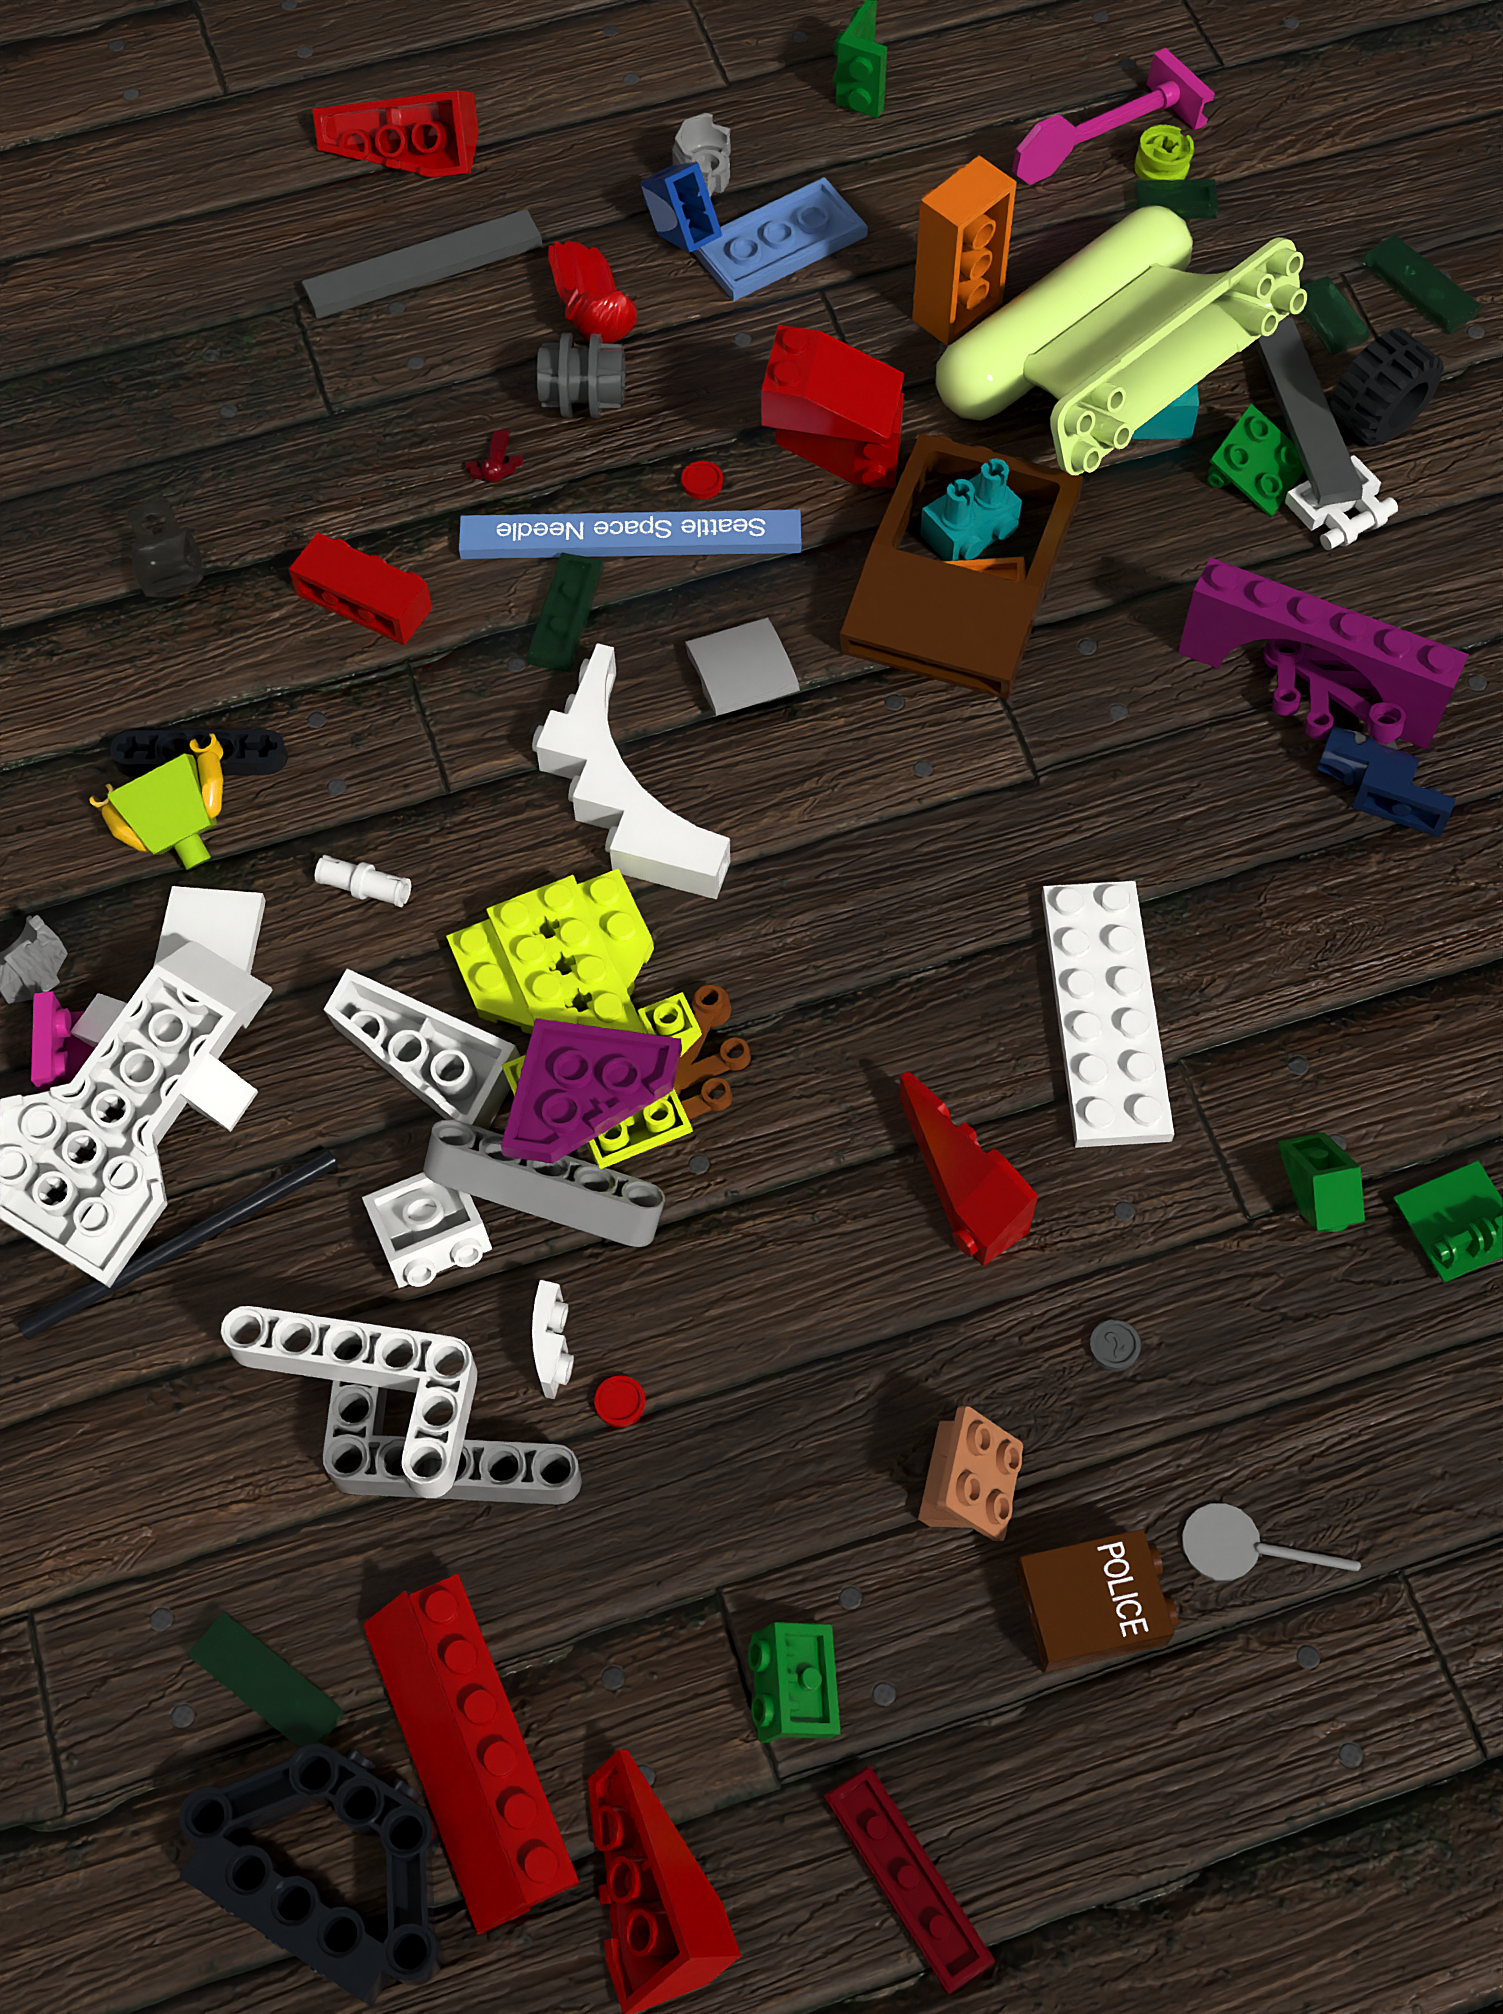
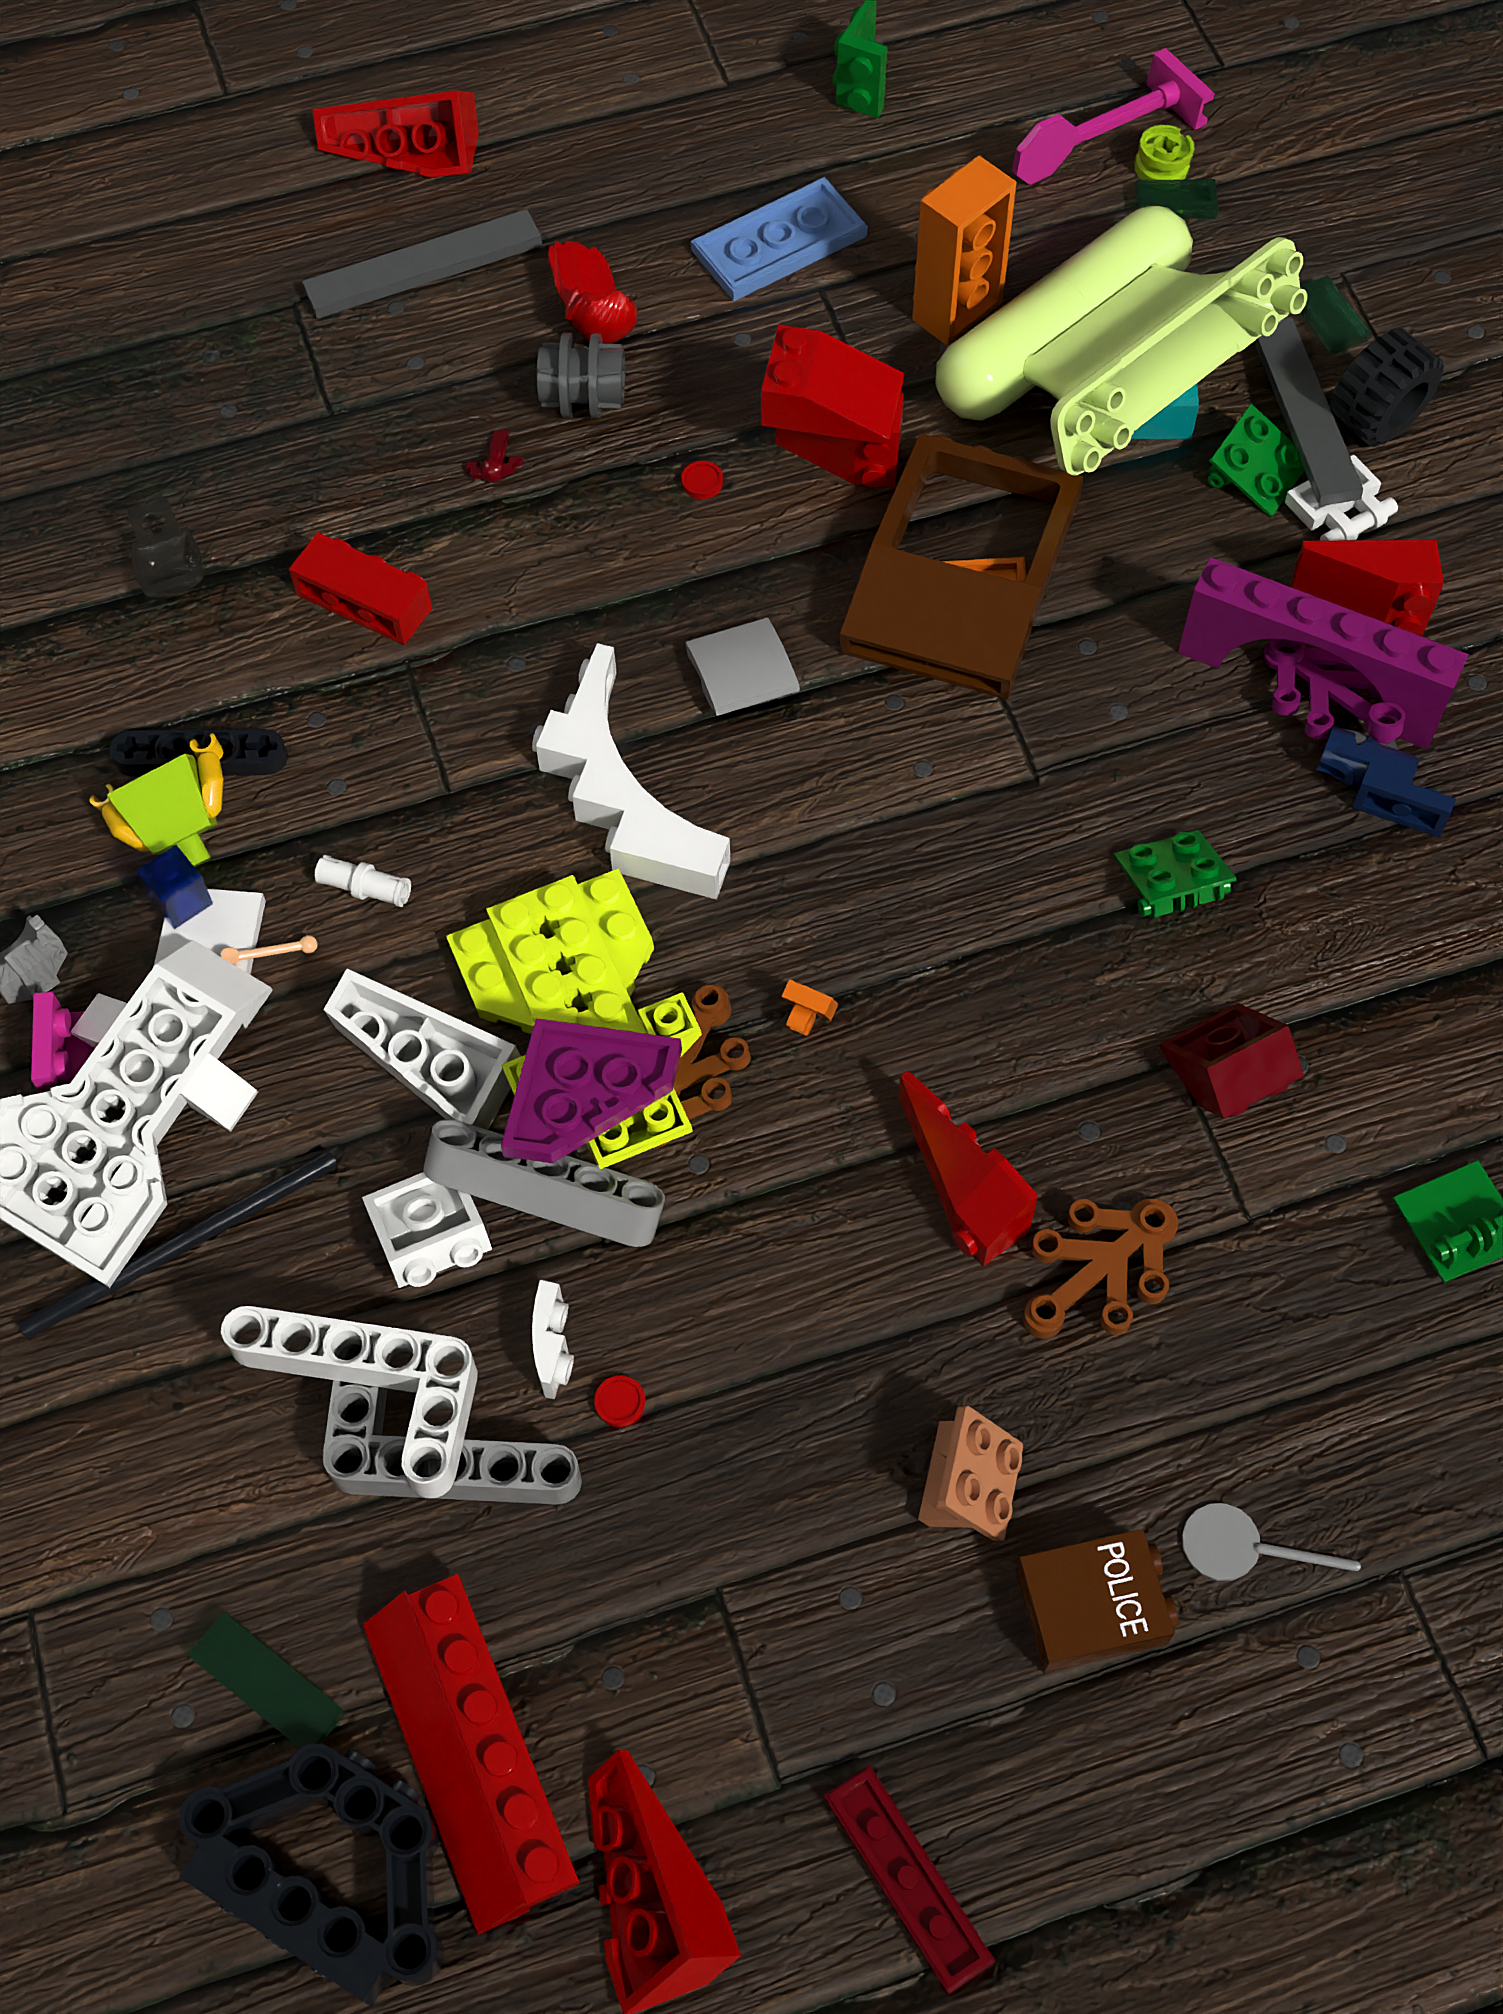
medium blue tile [459,509,802,559] -> none
clear green tile [527,552,604,673] -> none
blue torso [640,162,723,253] -> none
light grey hair [672,113,731,197] -> none
green bracket [748,1622,841,1743] -> none
teal brick [920,458,1022,561] -> none
white plate [1042,881,1174,1148] -> none
dark grey piece [1089,1320,1141,1371] -> none
green slope [1278,1132,1365,1232] -> none
clear green tile [1363,235,1482,335] -> none
none -> clear blue brick [136,845,213,929]
none -> light nougat hinge [220,935,318,966]
none -> orange tile [781,979,838,1036]
none -> dark orange plant [1023,1199,1178,1339]
none -> green hinge [1114,830,1236,919]
none -> dark red slope [1159,1003,1304,1119]
none -> red slope [1289,540,1444,636]

